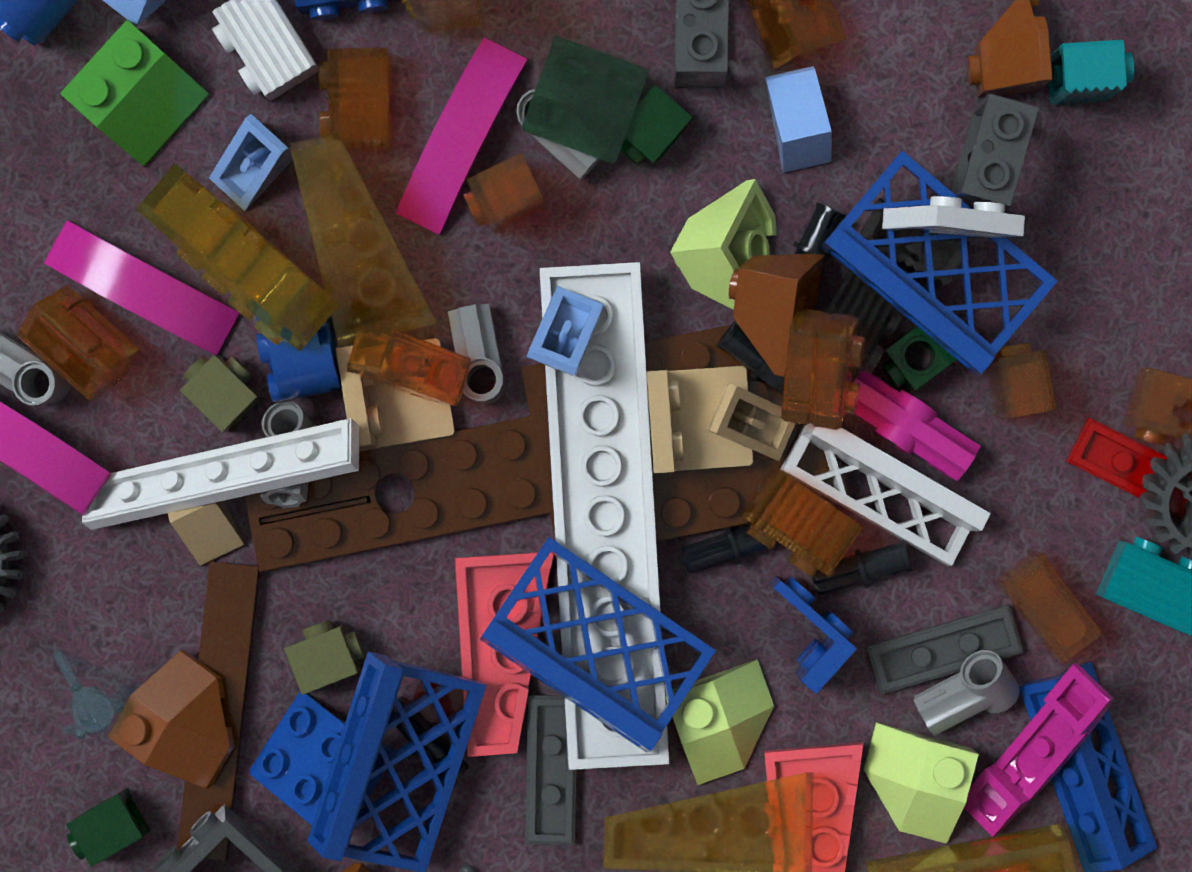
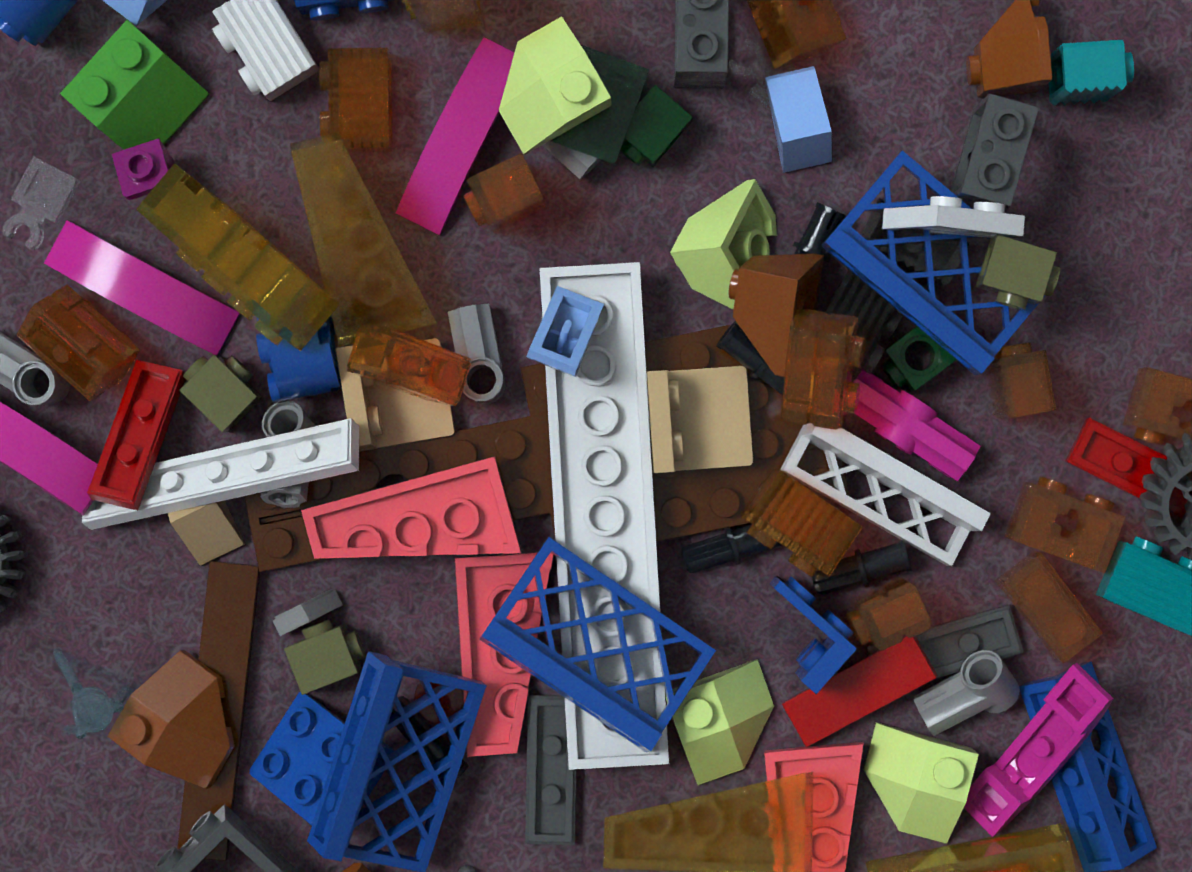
dark green brick [66,788,151,867] -> none
light blue slope [209,114,297,211] -> none
tan slope [707,383,799,461] -> none
none -> clear plate [2,156,81,251]
none -> red tile [87,360,185,511]
none -> magenta bracket [112,138,179,200]
none -> light grey tile [273,589,343,636]
none -> coral wing [301,457,522,559]
none -> yellowish green slope [499,16,612,155]
none -> red tile [782,632,938,747]
none -> clear orange brick [845,577,932,651]
none -> olive brick [976,234,1060,310]
none -> clear orange brick [1004,476,1125,573]

